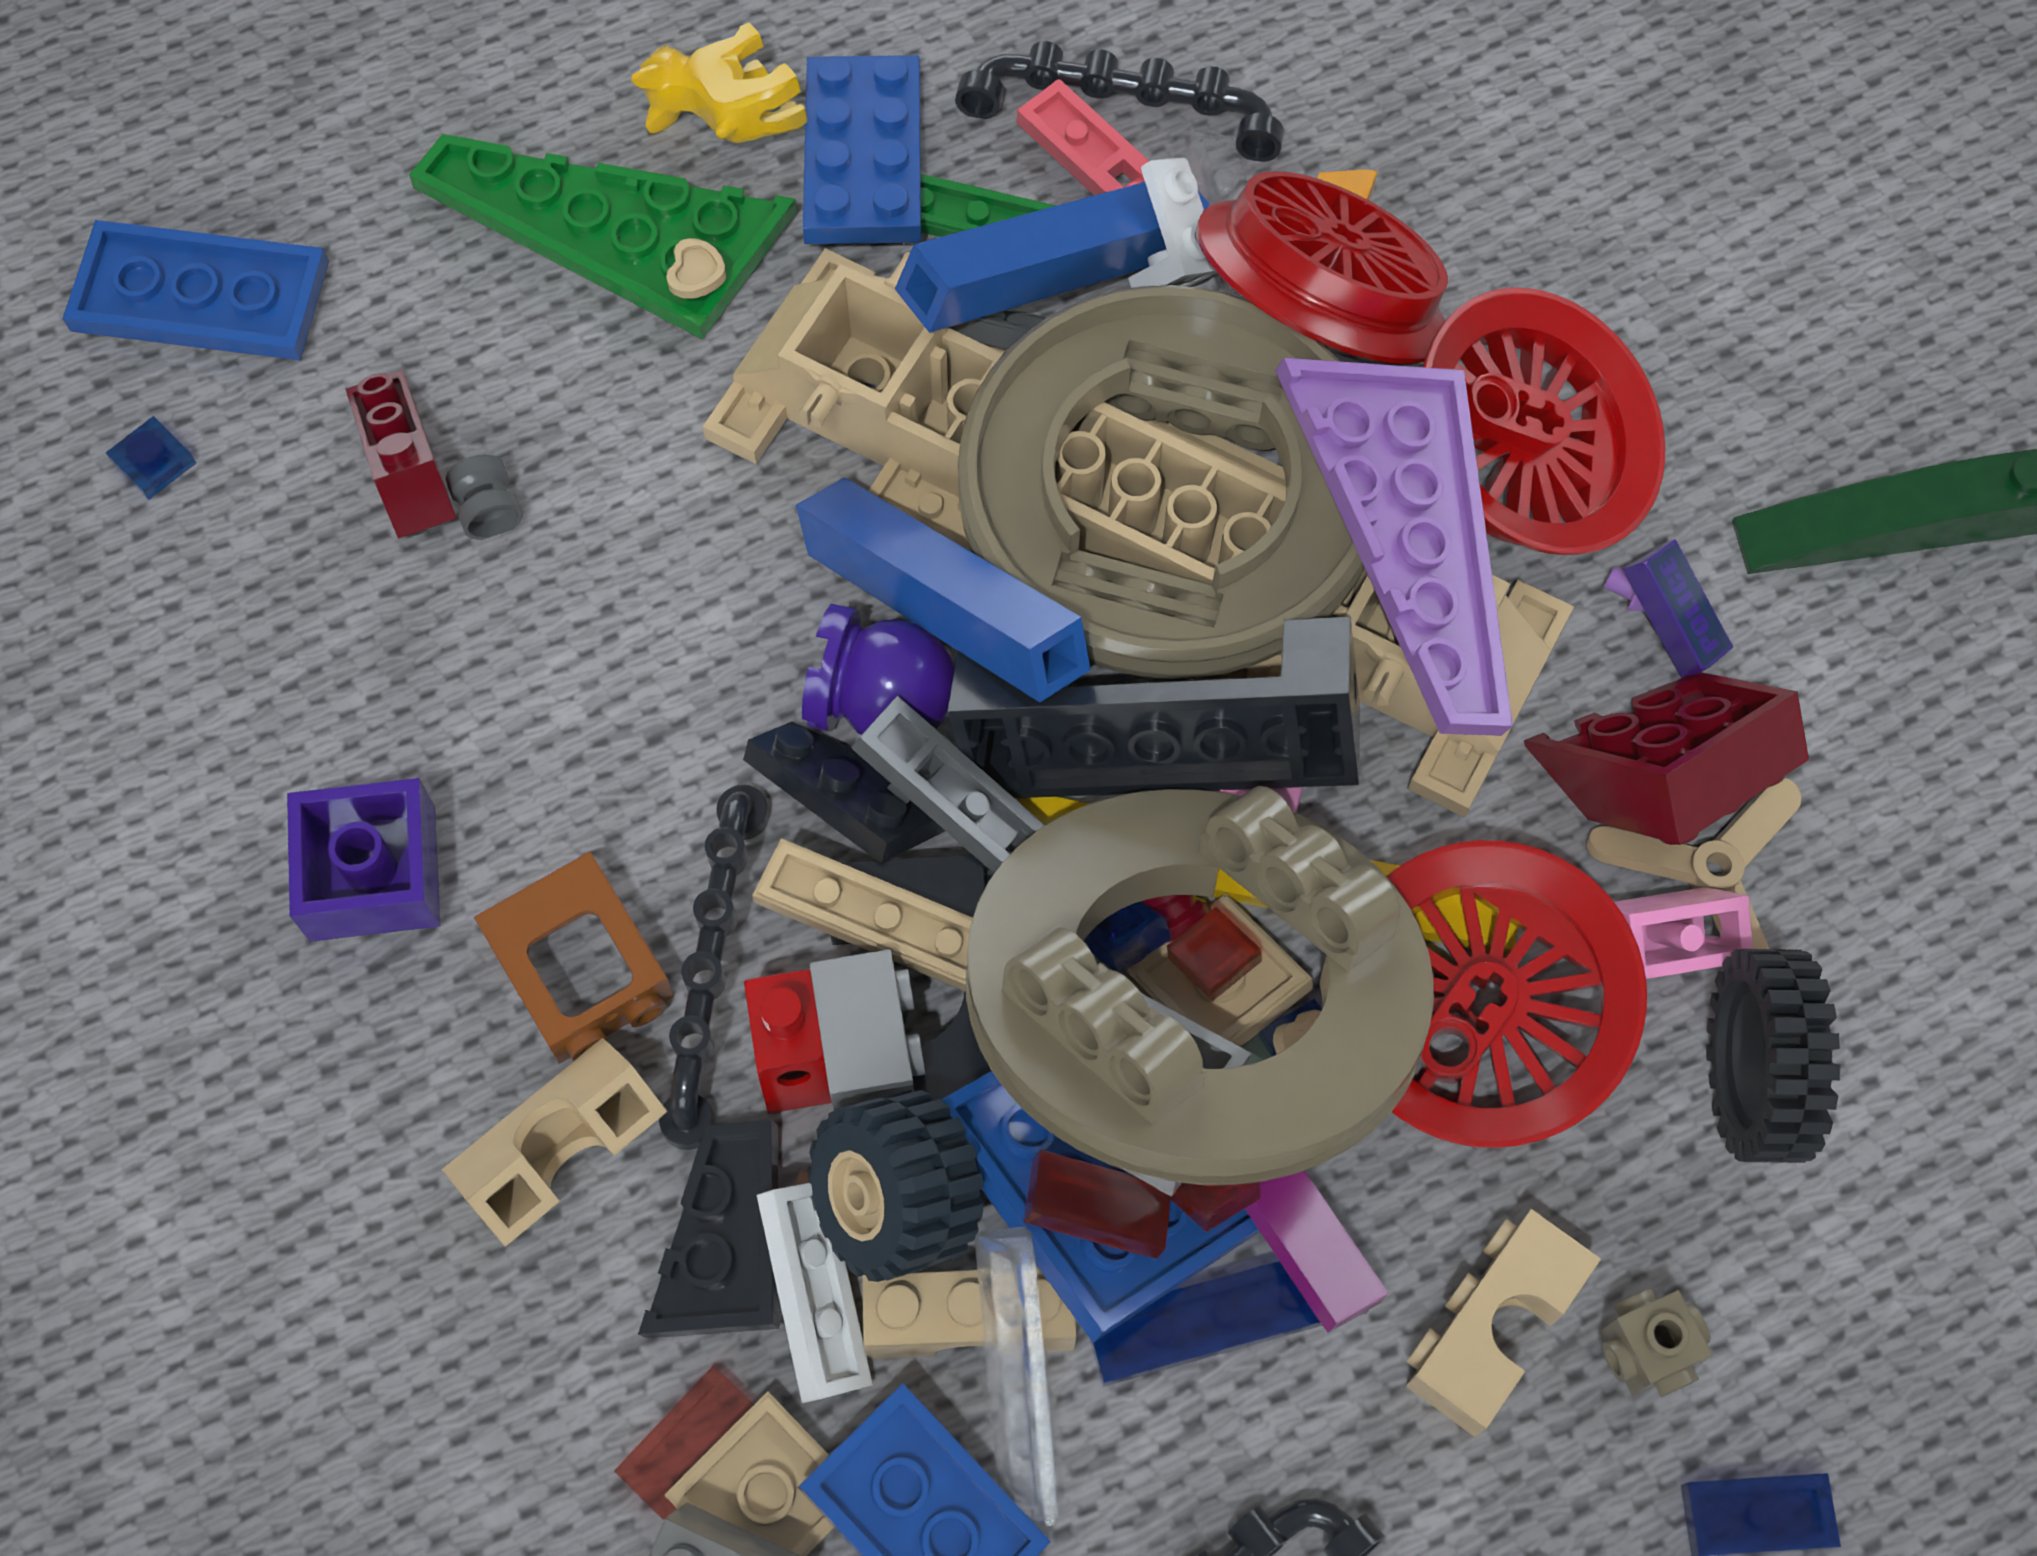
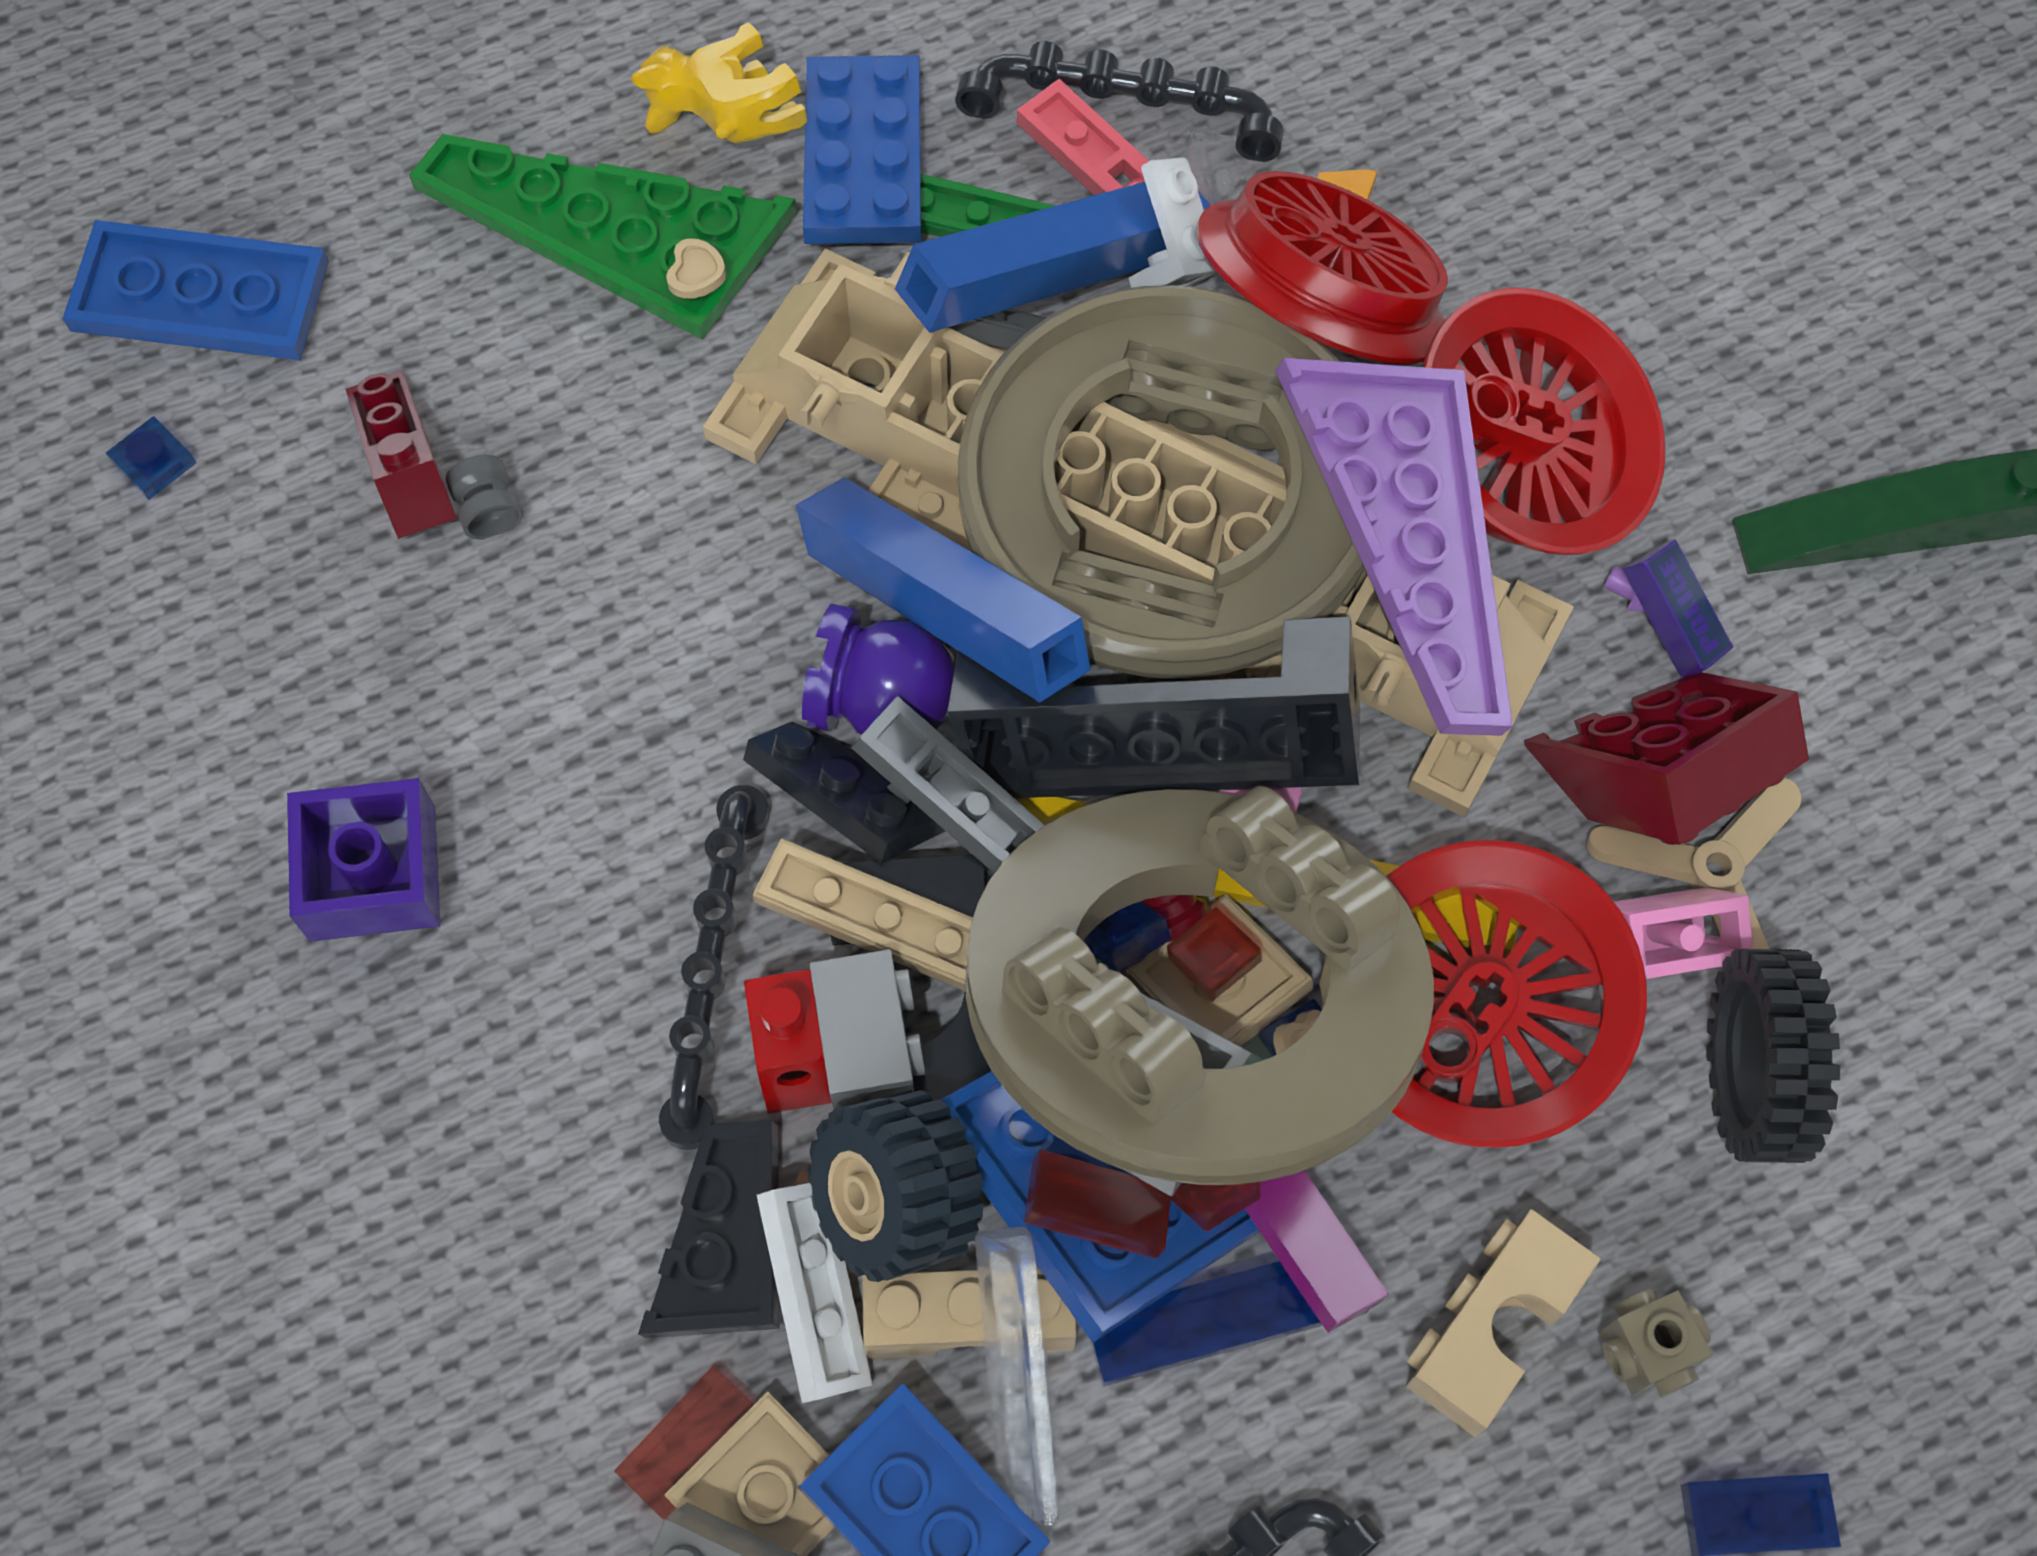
tan arch [441,1038,667,1247] -> none
dark orange window [474,851,675,1064] -> none

